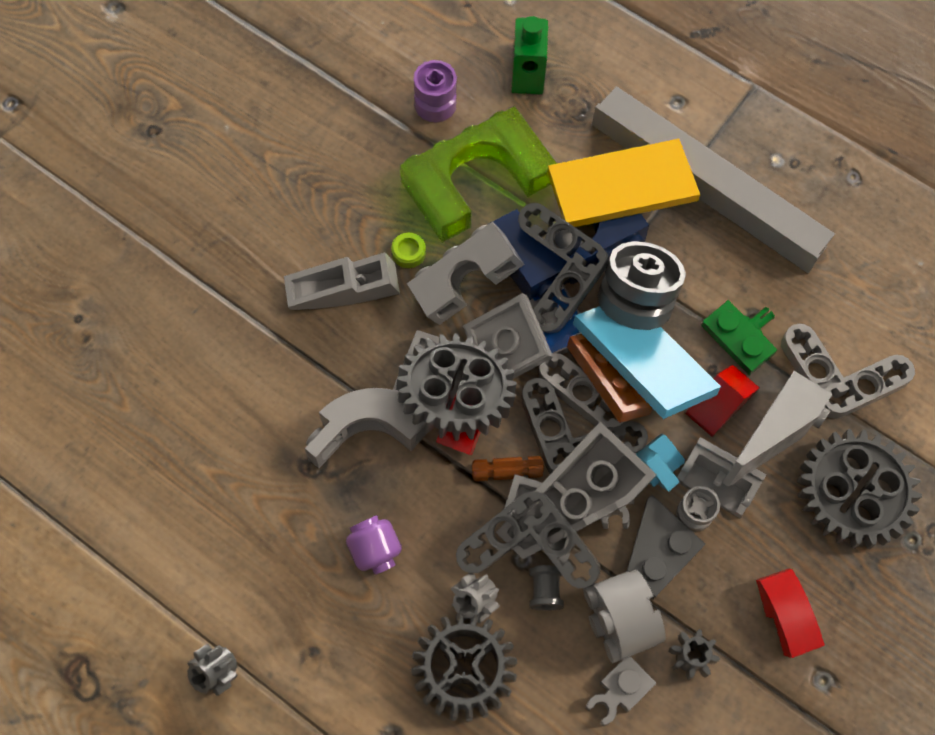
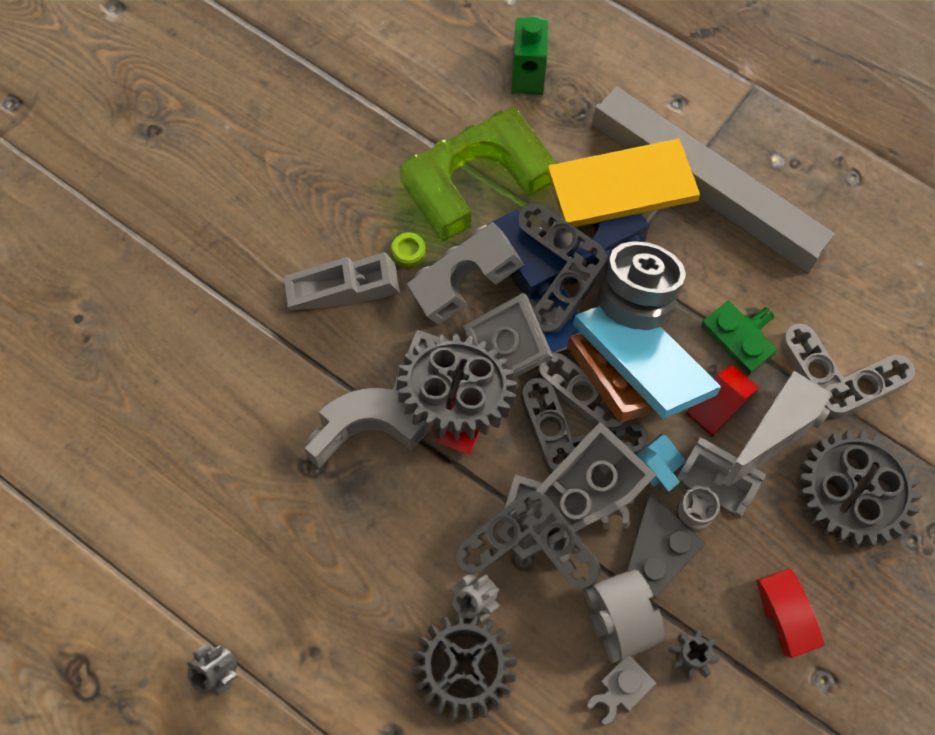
medium lavender head [346,515,402,575] -> none
medium lavender wheel [414,60,457,122] -> none
dark orange axle [472,456,544,481] -> none
dark grey bush [529,565,564,610] -> none

